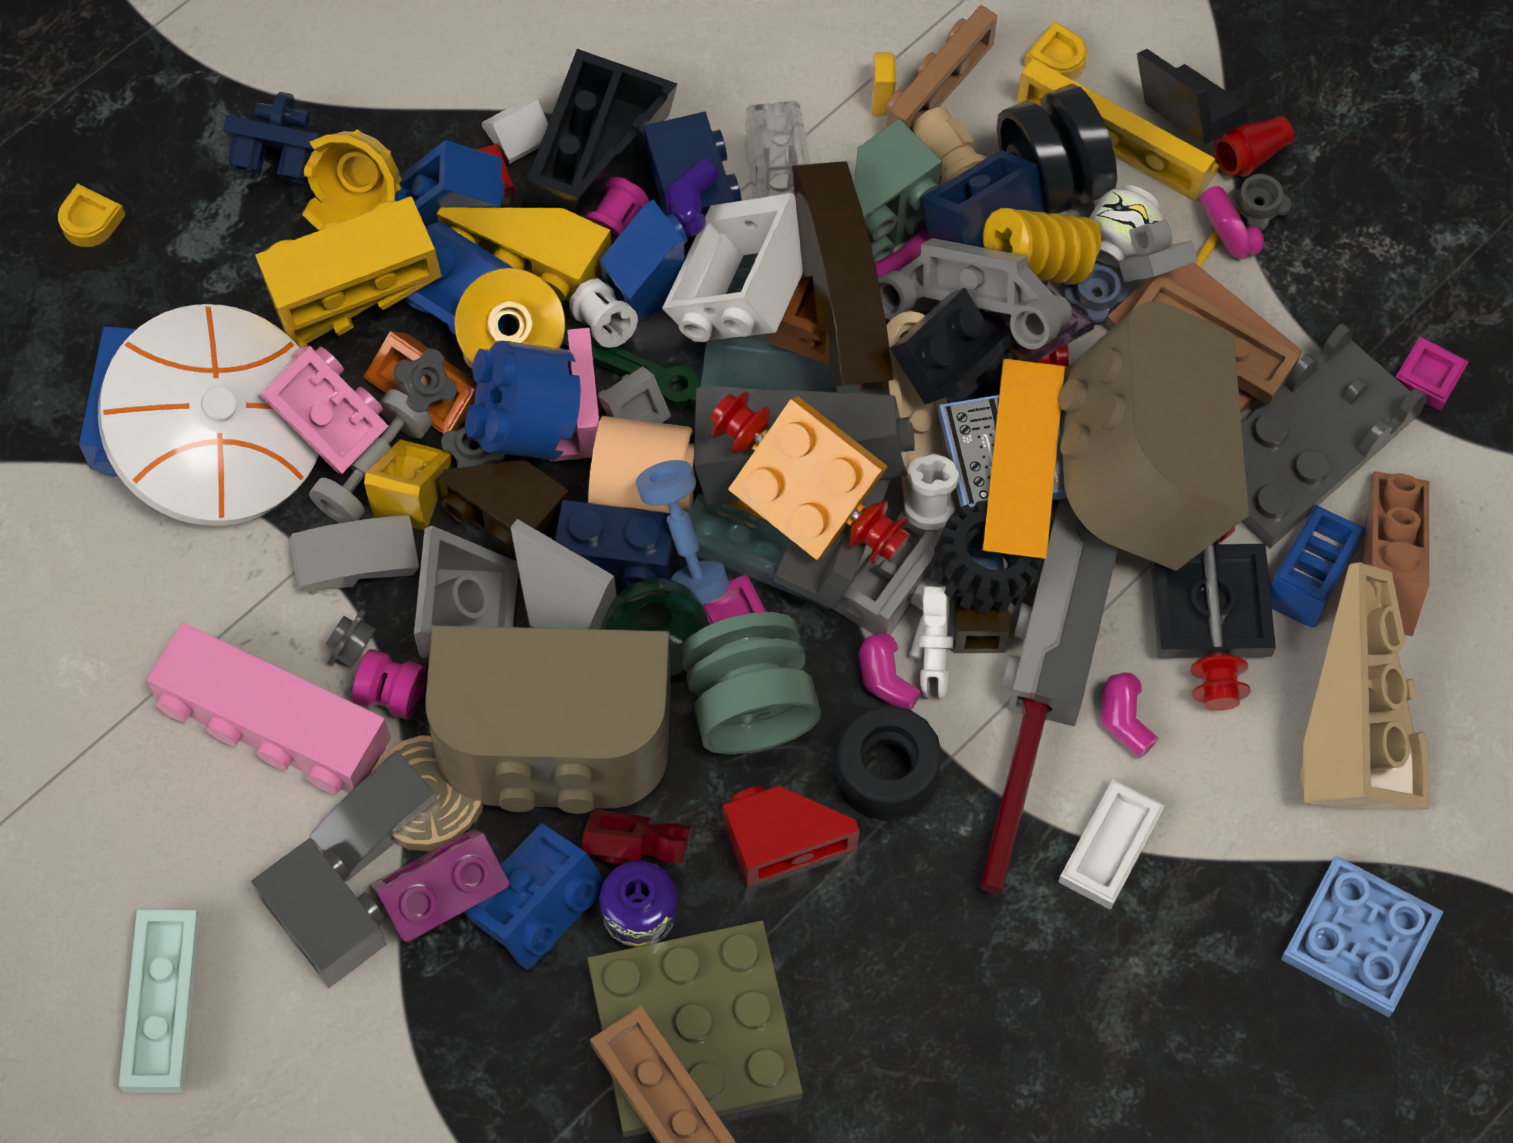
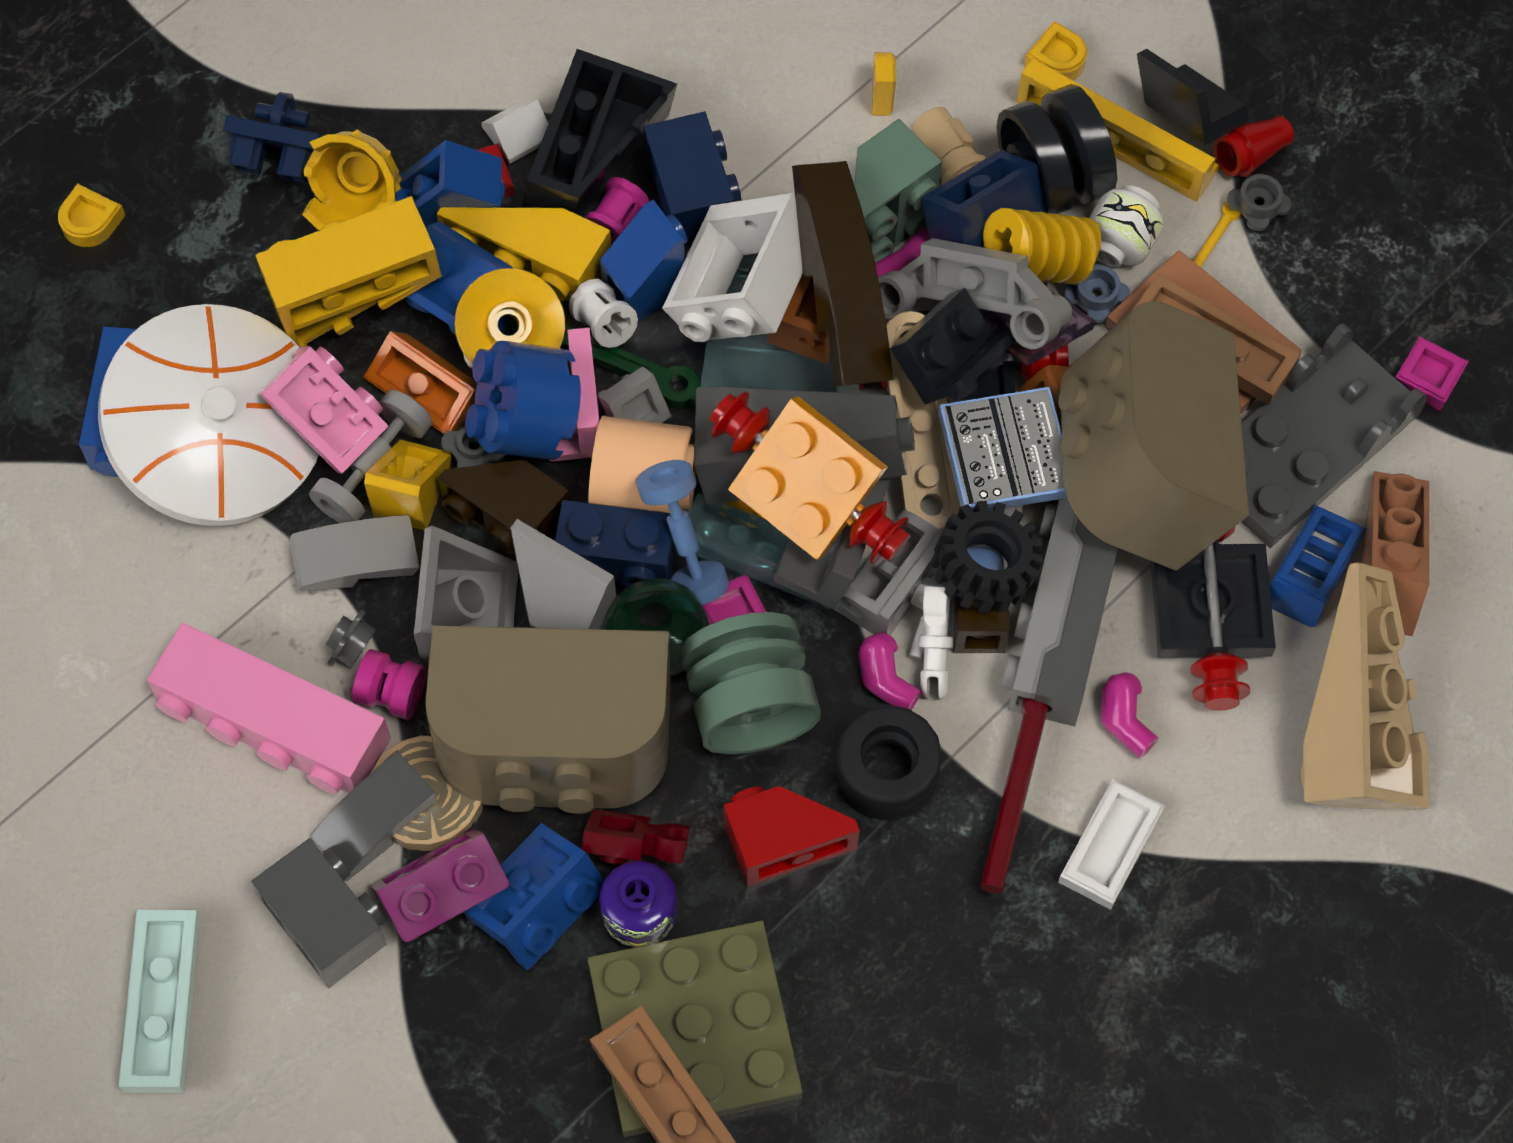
dark grey plate [394,349,457,412] -> none
dark purple arm [666,158,719,237] -> none
clear torso [744,101,809,199] -> none
medium nougat plate [885,5,998,131] -> none
white bush [904,454,959,530] -> none
light orange sticker [983,358,1065,559] -> none
light grey tile [1118,220,1198,282] -> none
dark pink arm [1200,186,1264,259] -> none
light blue tile [1281,855,1443,1018] -> none

